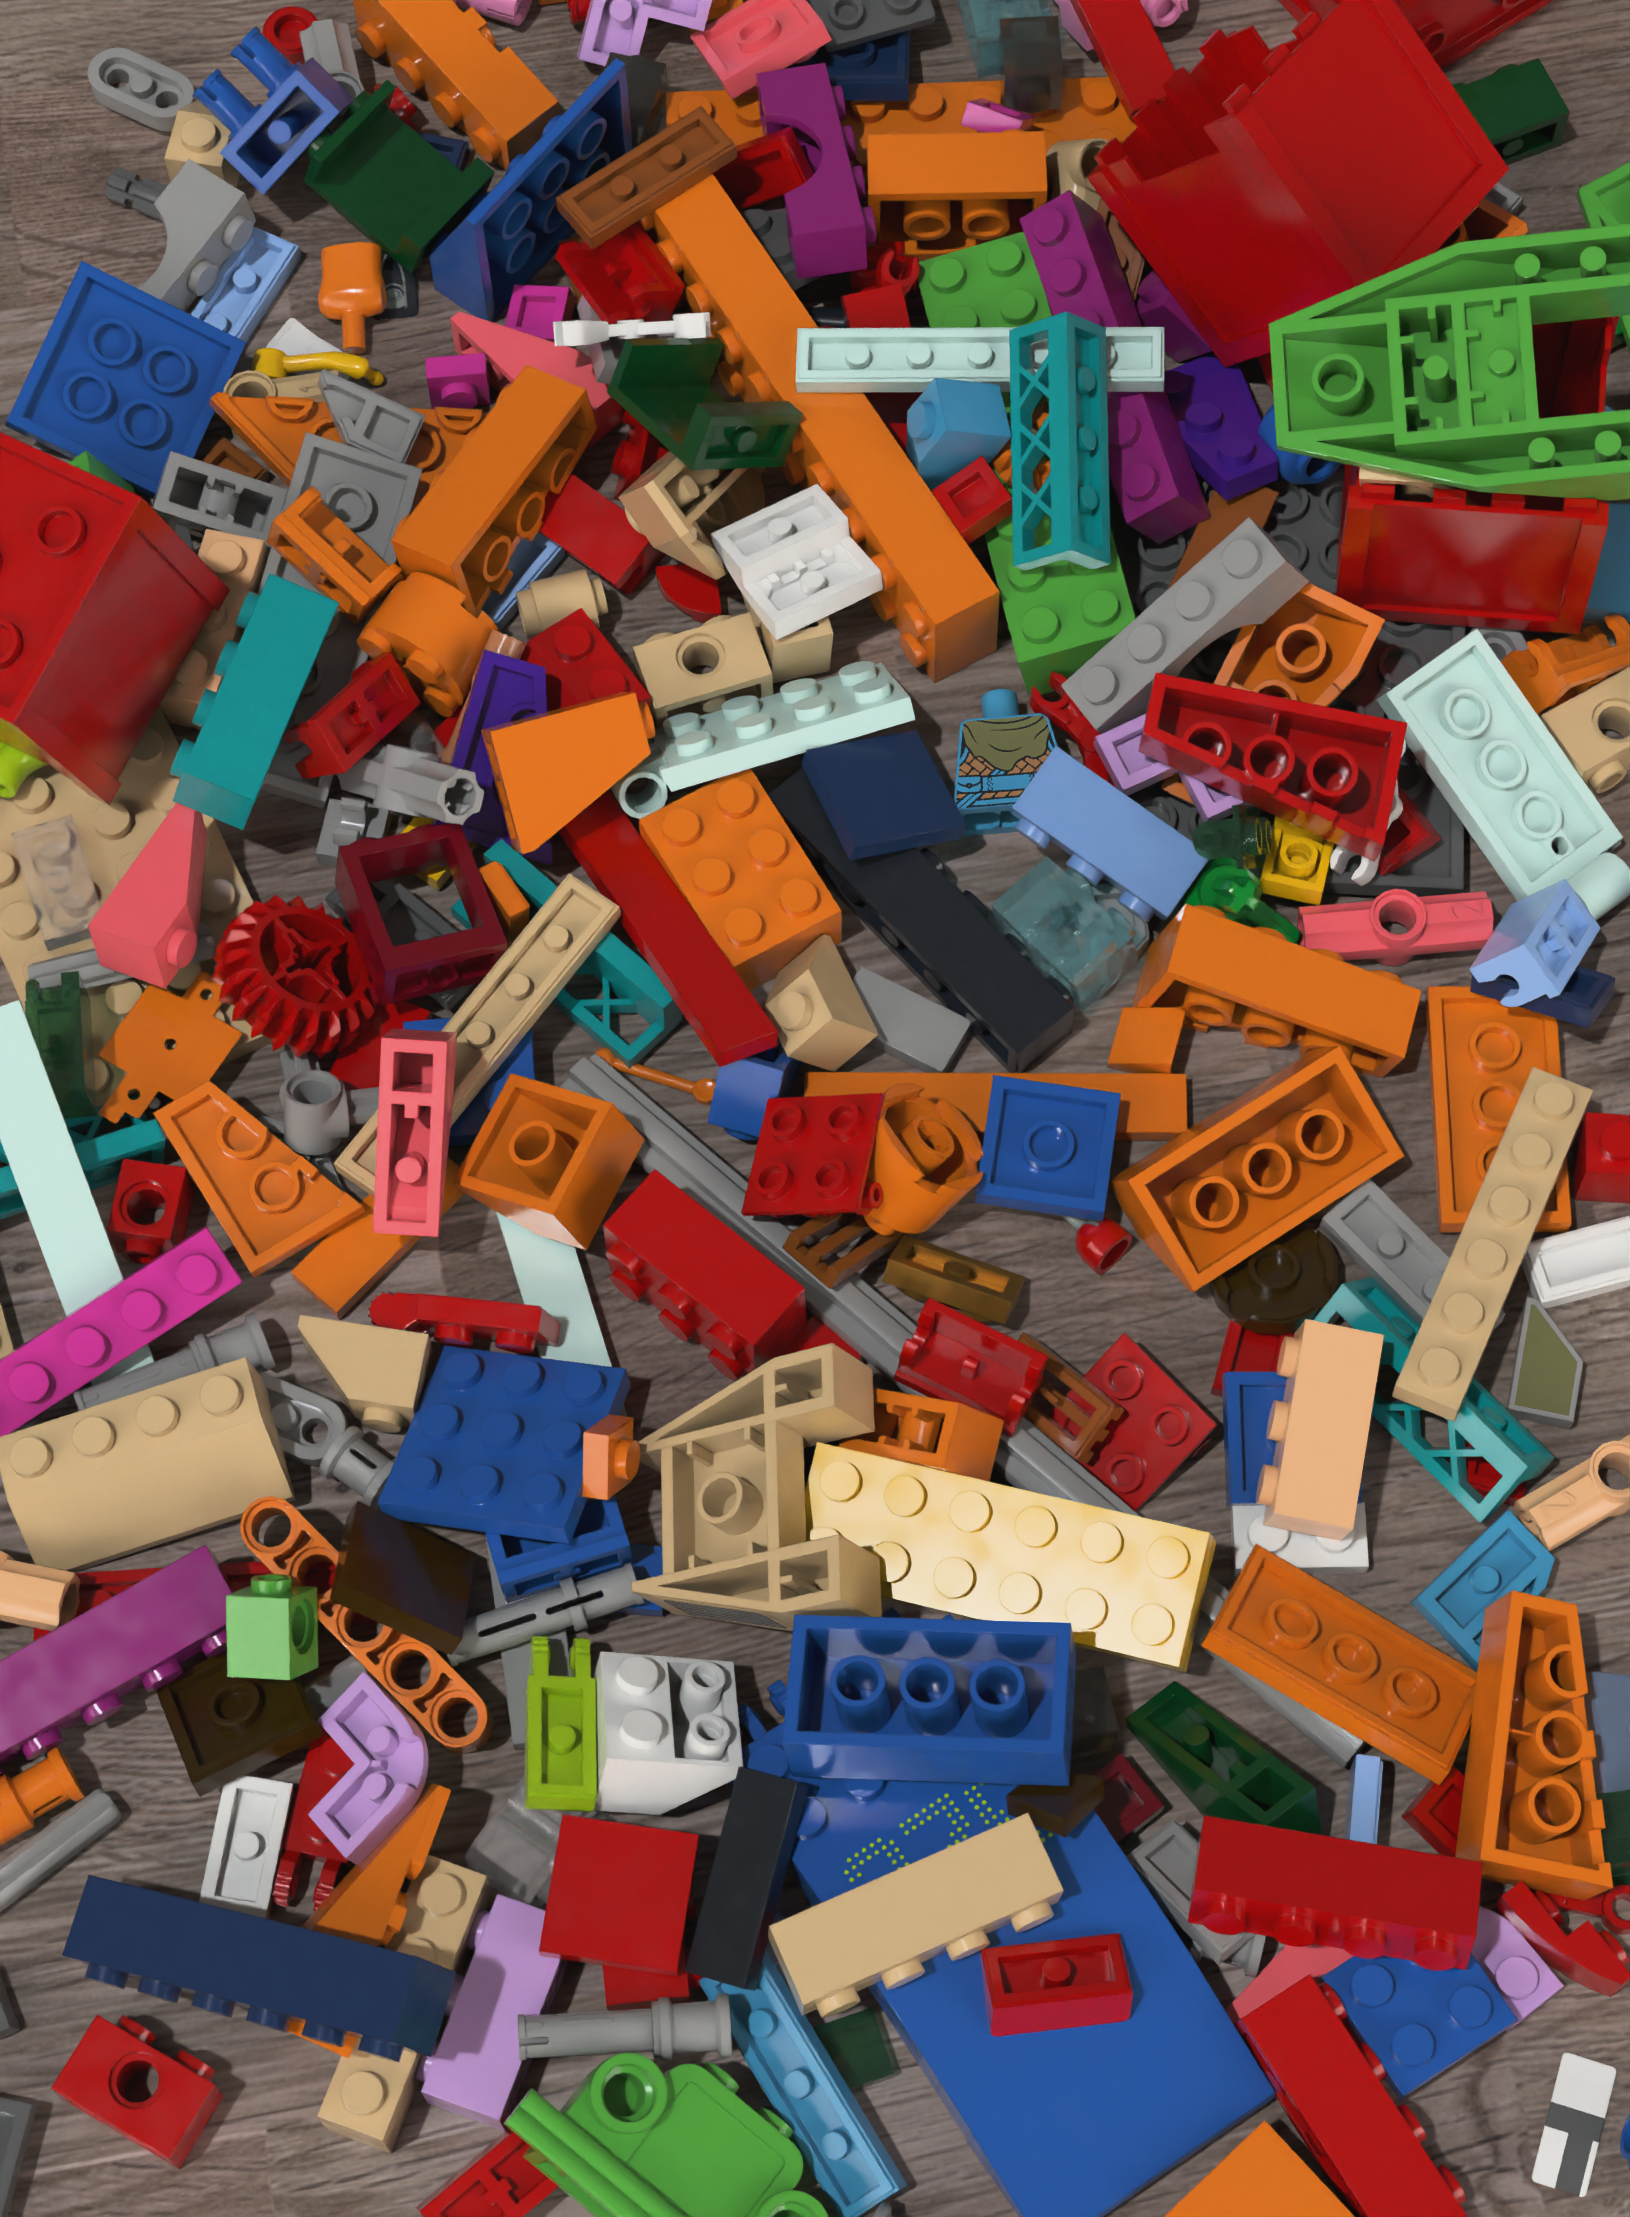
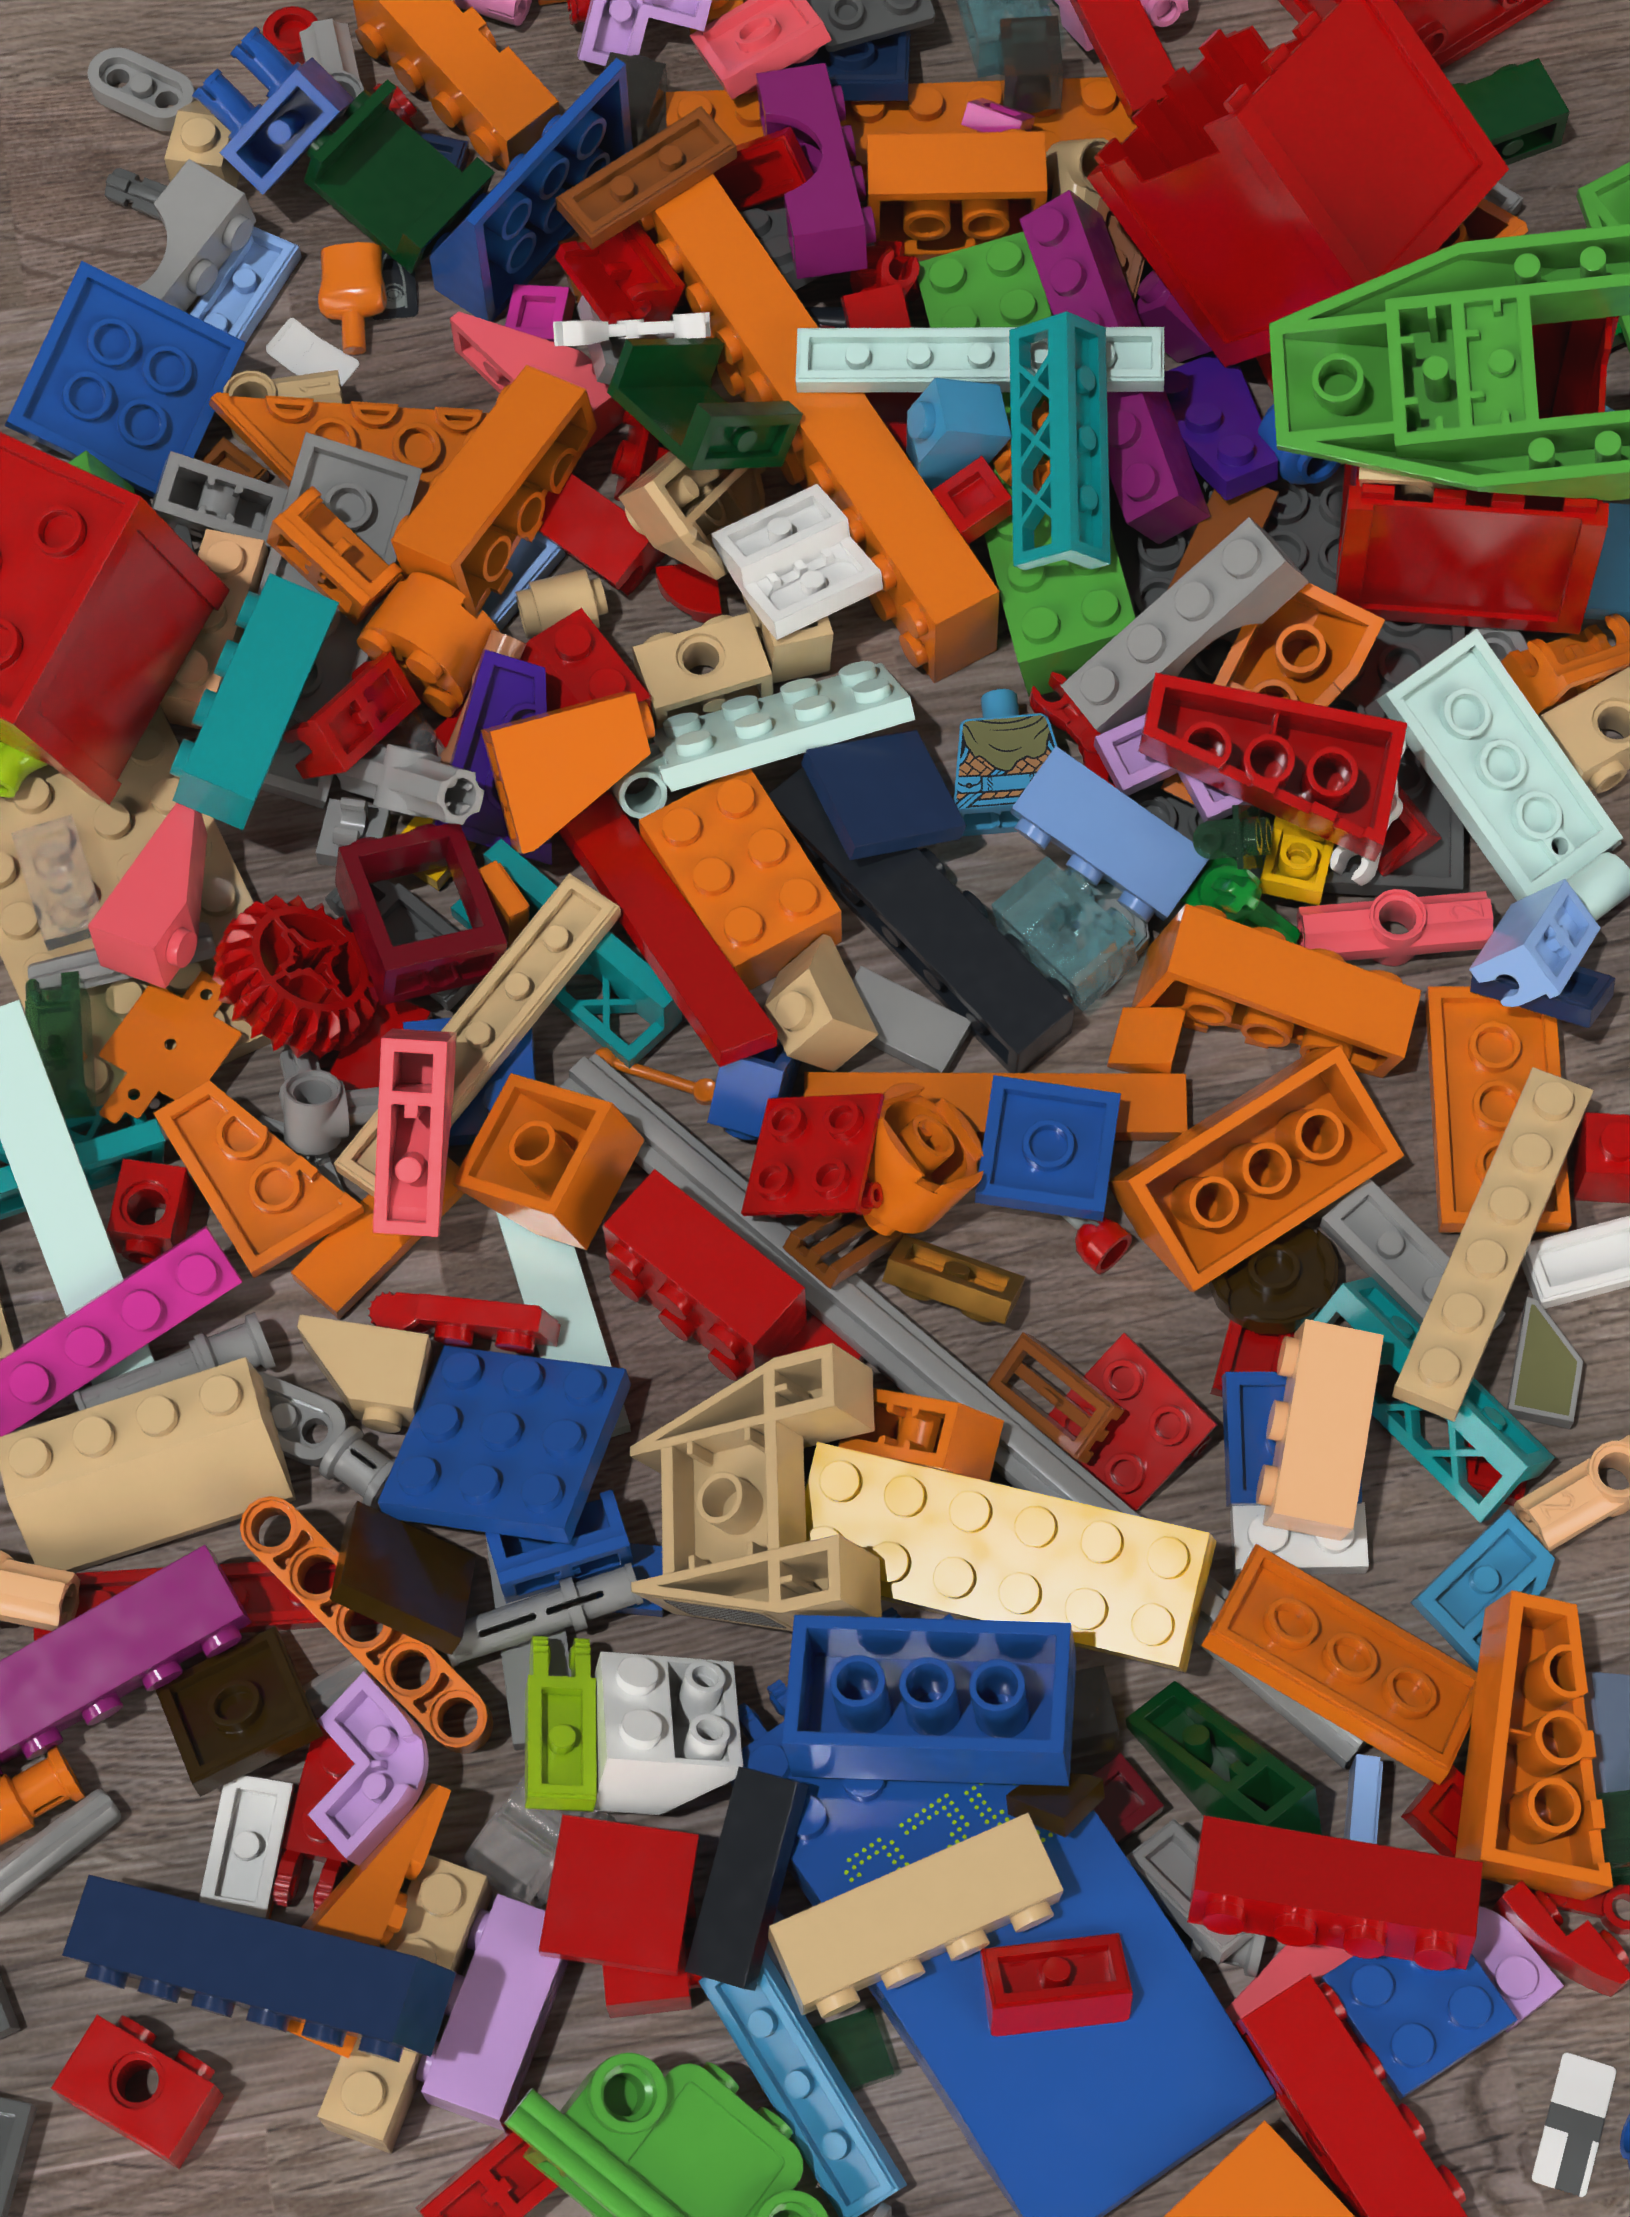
brick [226,1574,318,1680] -> none
yellow piece [251,348,384,386] -> none
light grey tile [317,369,425,463] -> none
dark pink plate [425,353,491,409] -> none
light grey pin [518,1993,732,2061] -> none
orange plate [582,1414,640,1500] -> none
red hinge [893,1297,1048,1438] -> none

